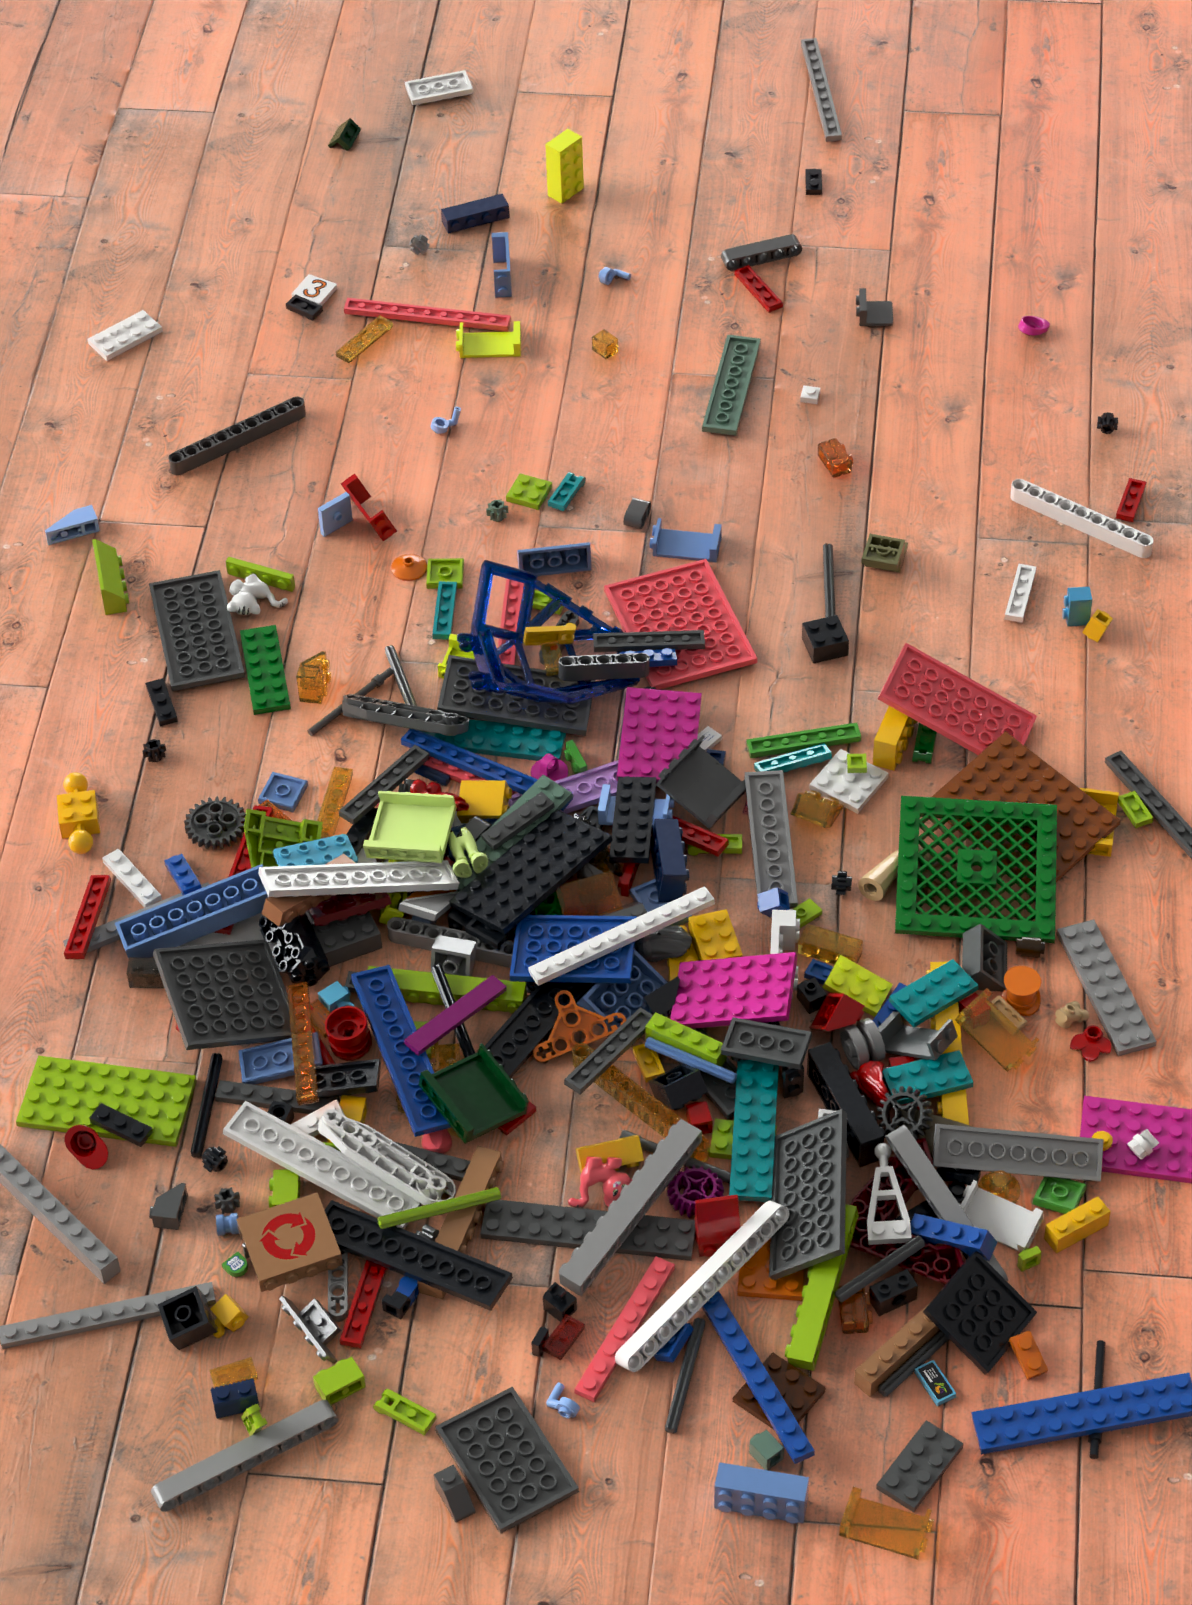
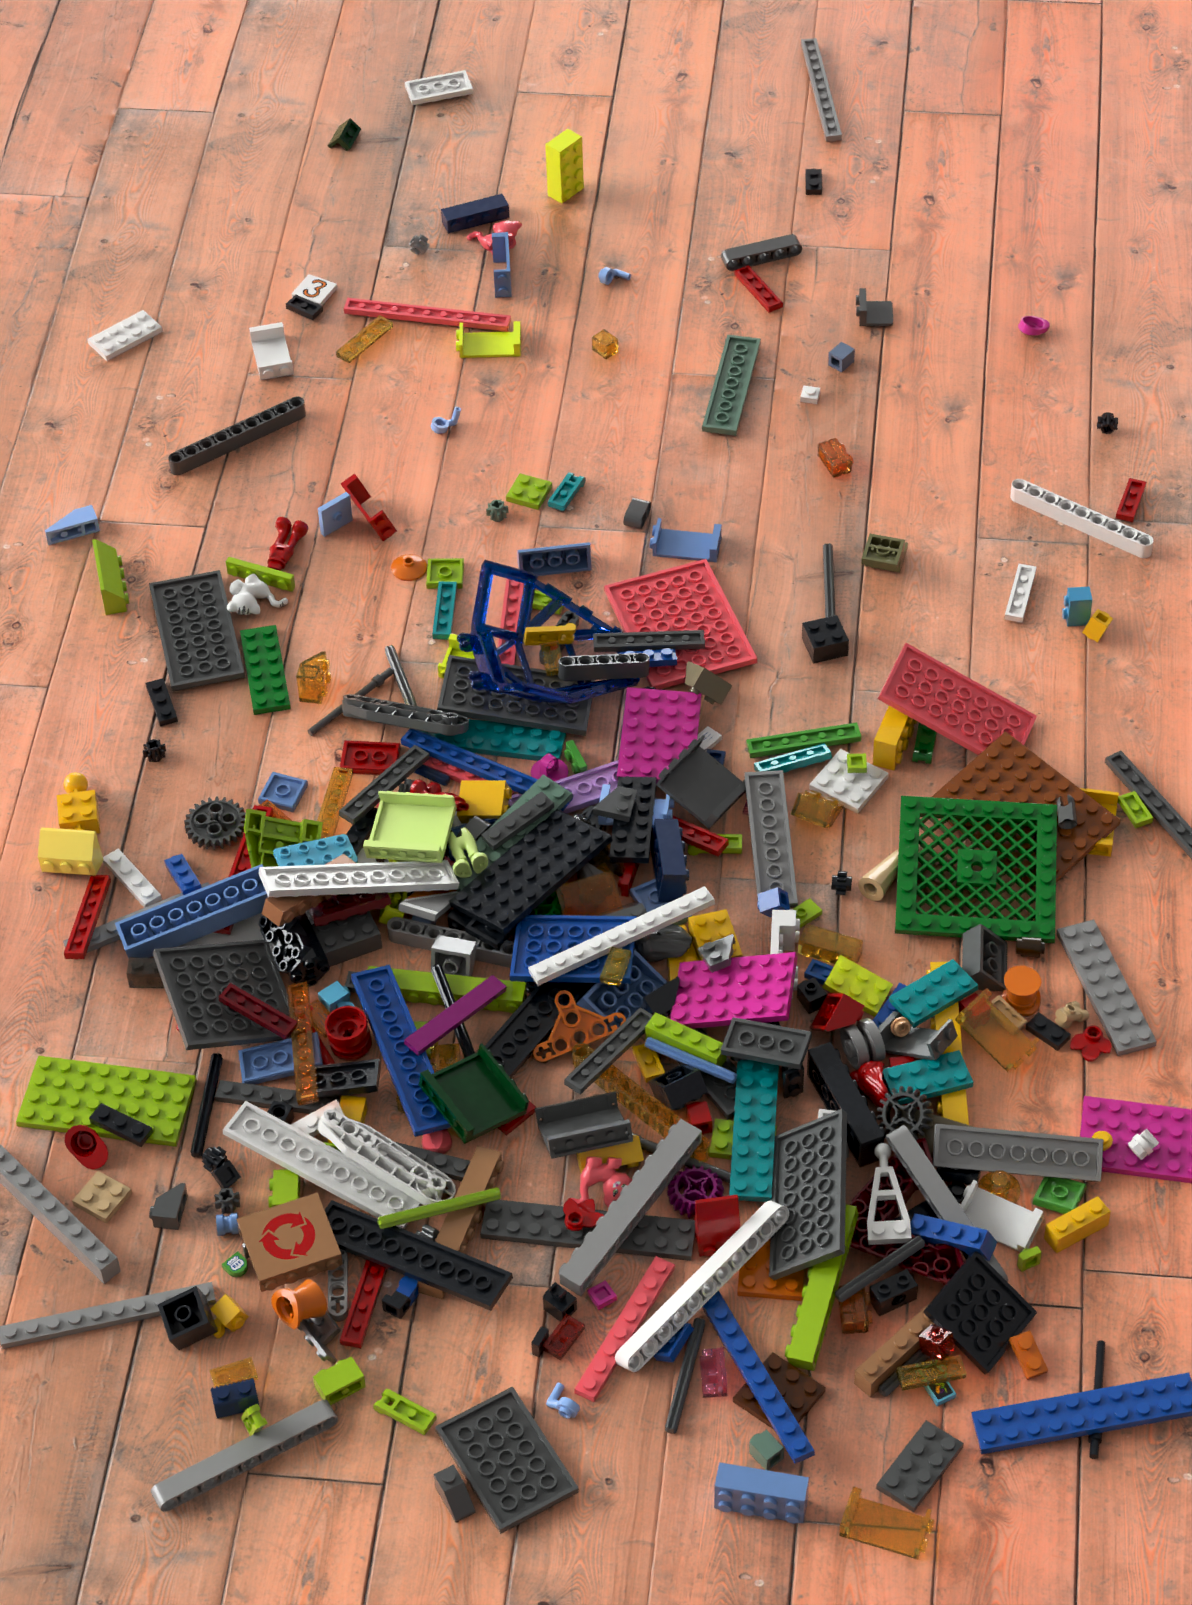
none -> light yellow slope [38,827,104,876]
none -> tan plate [72,1171,132,1223]
none -> black plate [211,1160,241,1189]
none -> dark red plate [219,983,298,1040]
none -> white panel [249,322,294,380]
none -> red piece [267,517,309,571]
none -> orange hat [271,1279,327,1330]
none -> red tile [339,740,401,775]
none -> coral animal [467,221,522,255]
none -> dark grey panel [535,1091,633,1159]
none -> red plate [563,1198,604,1231]
none -> dark pink plate [587,1280,617,1310]
none -> dark grey wing [593,786,637,822]
none -> clear yellow plate [600,947,632,986]
none -> dark tan slope [685,661,732,705]
none -> dark grey wing [697,934,735,973]
none -> clear pink hinge [700,1347,727,1398]
none -> sand blue brick [828,342,855,372]
none -> light nougat plate [890,1017,910,1037]
none -> clear yellow plate [896,1355,967,1391]
none -> clear red brick [918,1324,956,1361]
none -> black plate [1025,1012,1071,1051]
none -> dark grey piece [1057,794,1077,829]

